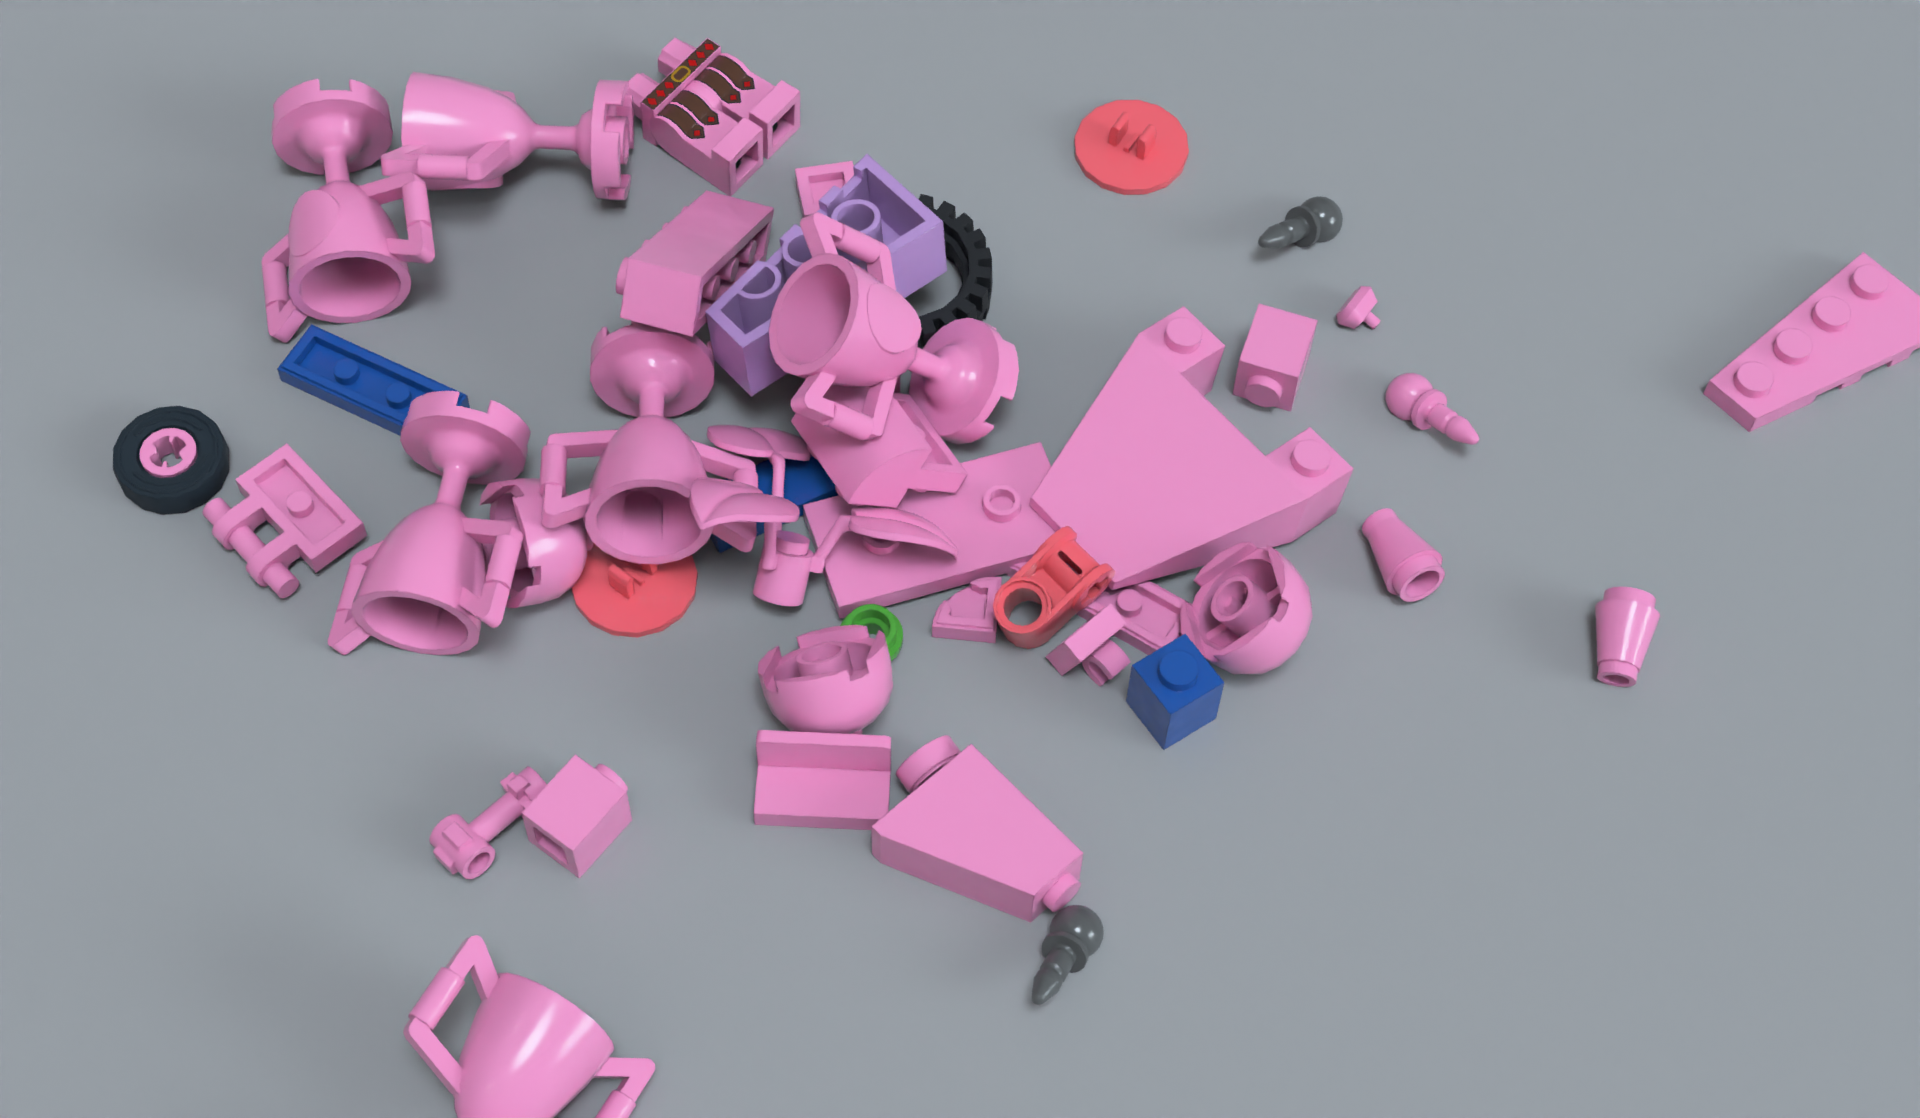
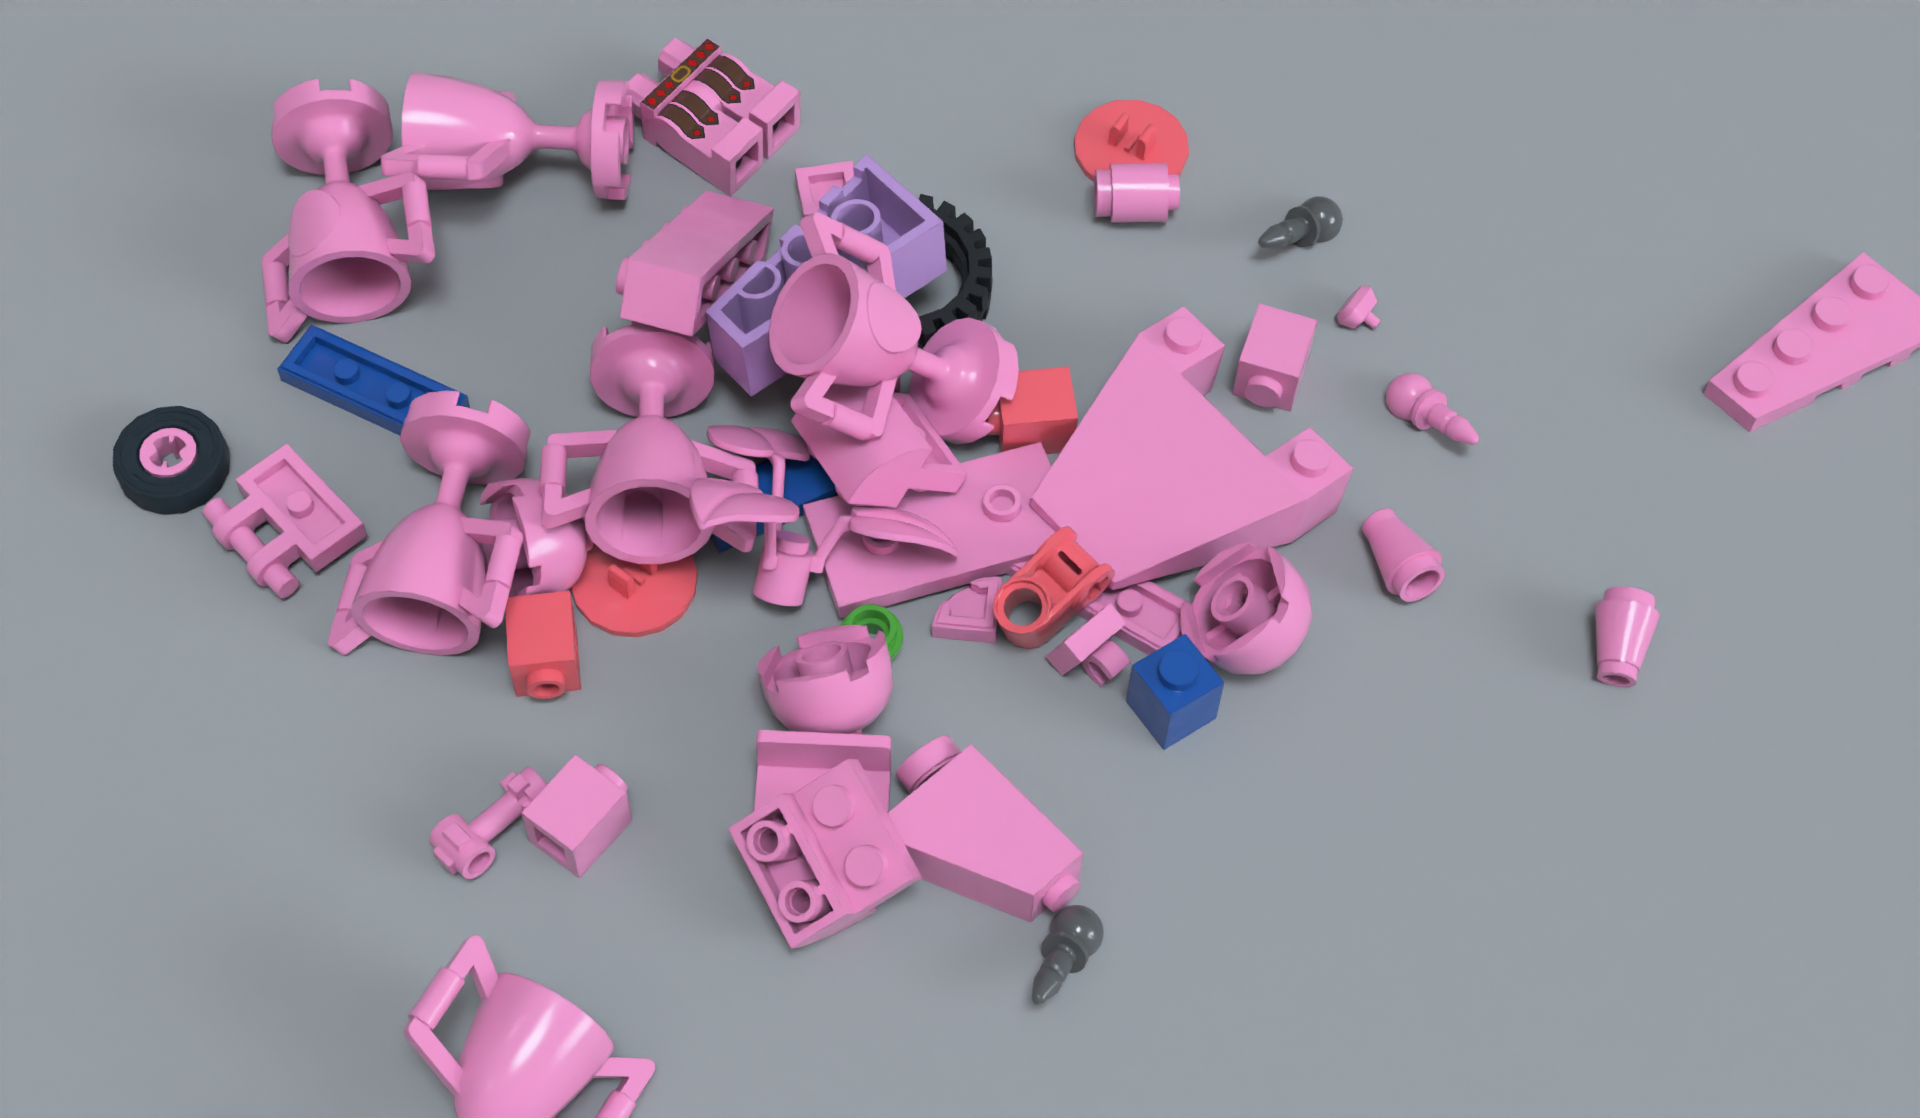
none -> coral brick [505,591,581,699]
none -> bright pink brick [728,759,922,949]
none -> coral brick [985,366,1078,454]
none -> bright pink brick [1094,163,1180,223]

